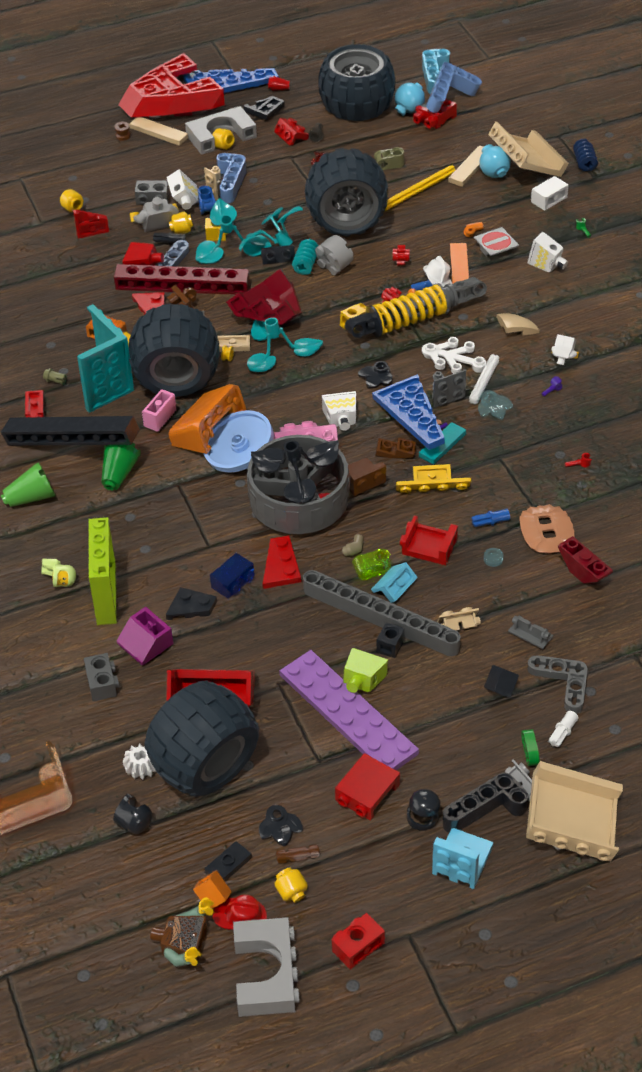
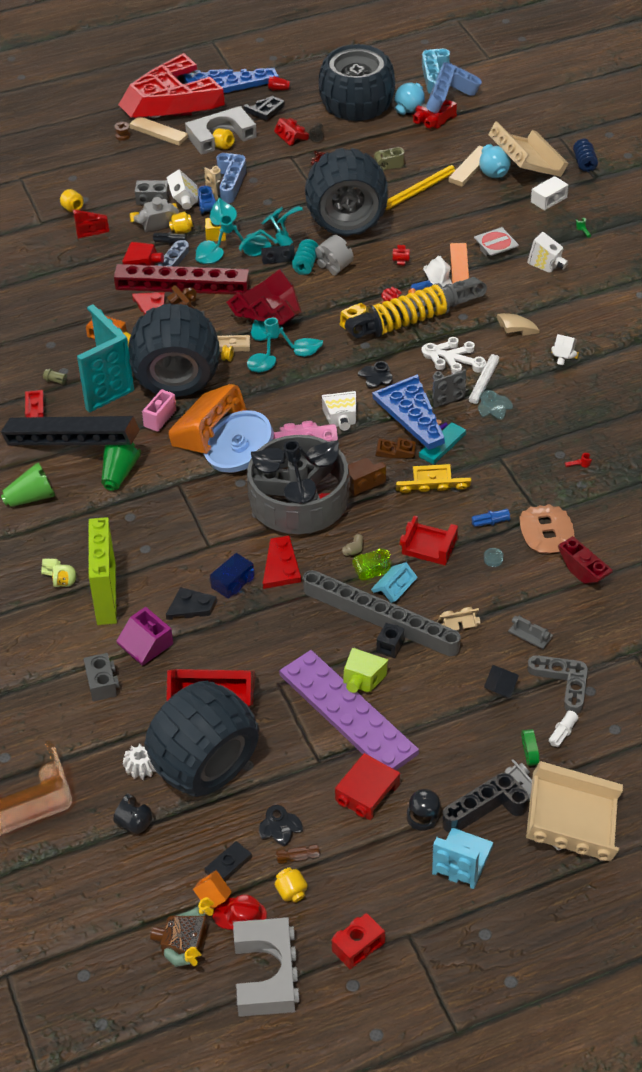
orange arm [464,222,483,237] -> none
dark purple hand [542,376,562,396] -> none

